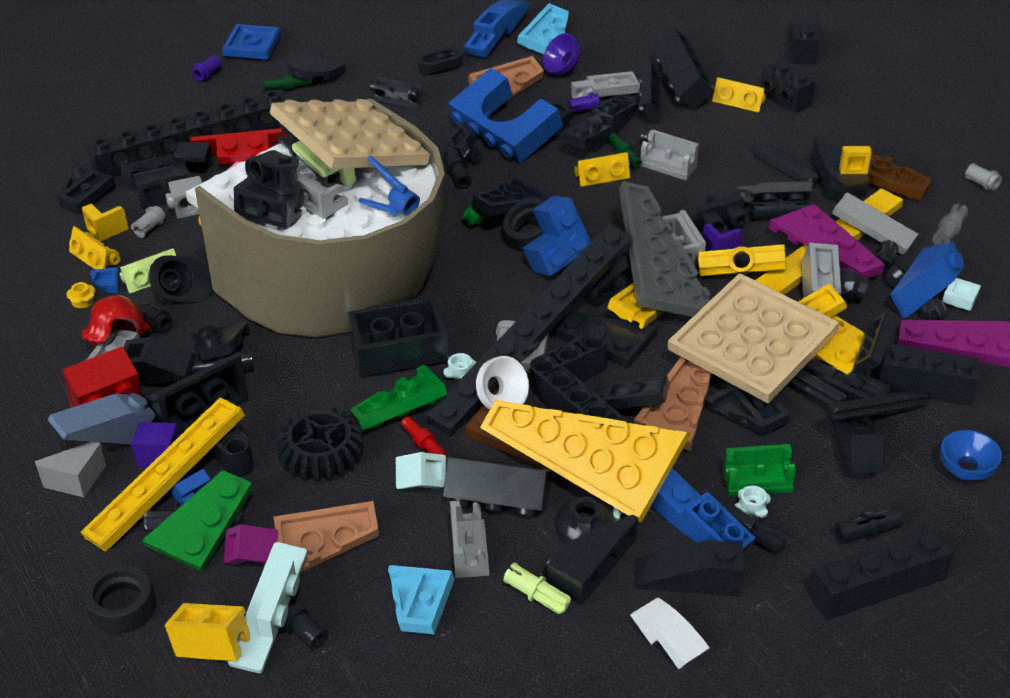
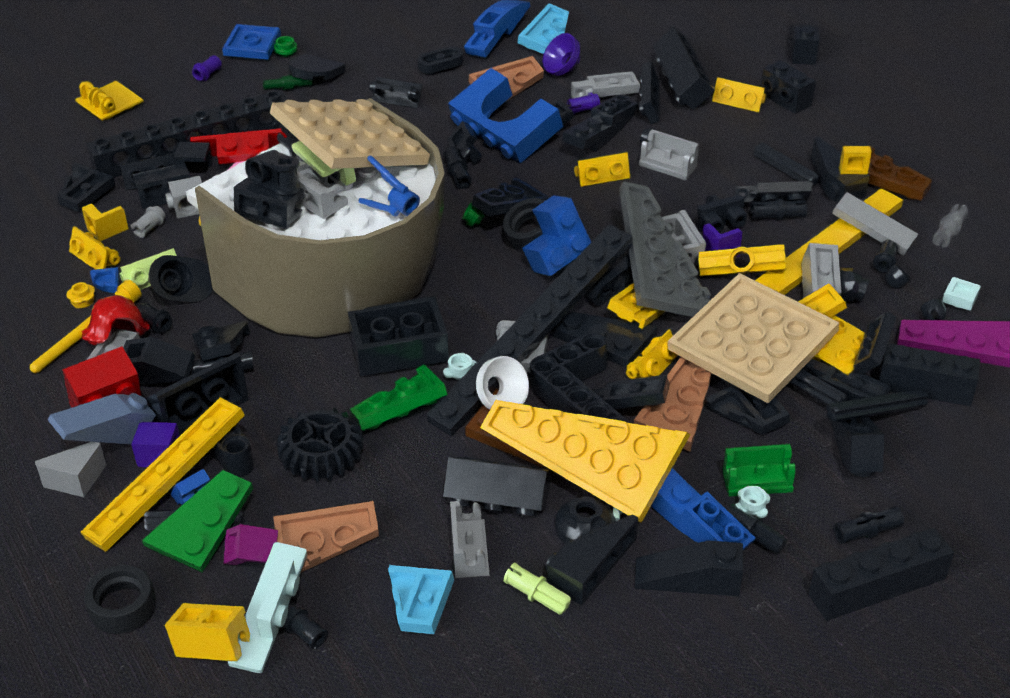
light aqua panel [396,452,446,490] -> none
red bar [401,416,448,459] -> none
dark green bar [608,133,642,168] -> none
white slope [630,598,710,669] -> none
magenta wing [769,204,884,279] -> none
blue slope [890,242,965,318] -> none
blue piece [940,430,1002,481] -> none
light grey pin [965,163,1002,191] -> none
none -> yellow piece [30,279,142,373]
none -> yellow hinge [75,81,144,121]
none -> green plate [274,36,297,57]
none -> yellow hinge [626,329,678,379]

